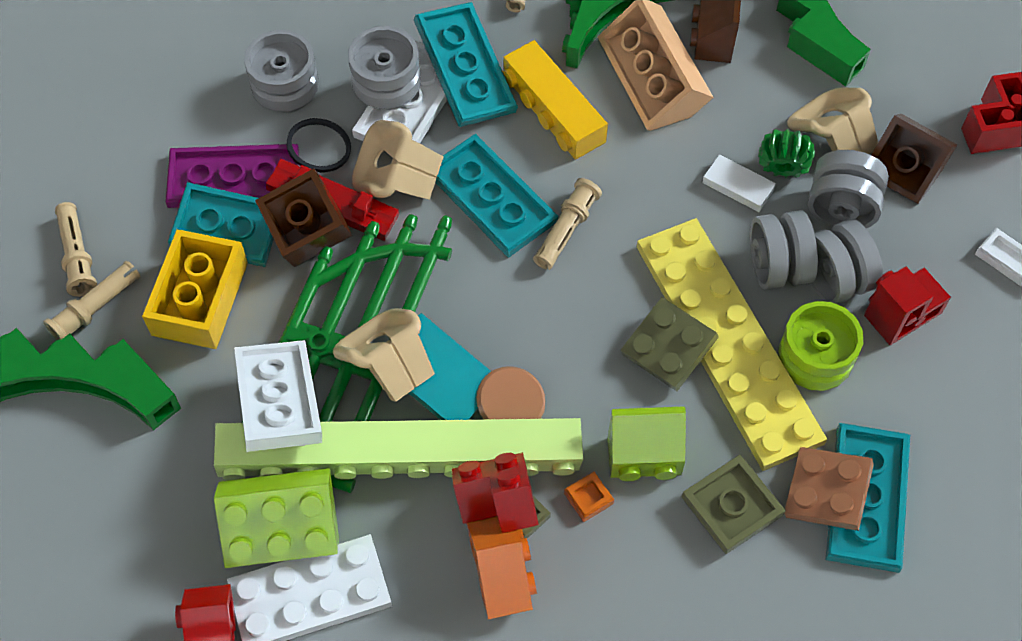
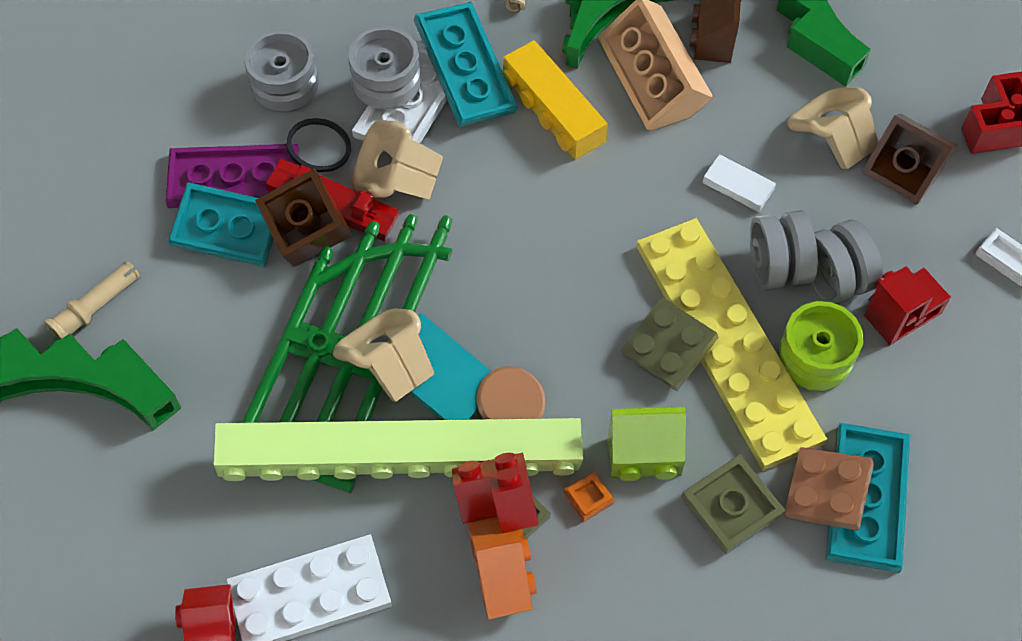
tan pin [55,202,97,297] -> none
yellow brick [142,229,248,349] -> none
lime brick [214,468,339,568] -> none
white plate [234,340,322,452] -> none
teal tile [435,133,559,258] -> none
tan pin [533,178,602,270] -> none
green gear [758,129,815,178] -> none
light grey wheel [807,150,889,228] -> none

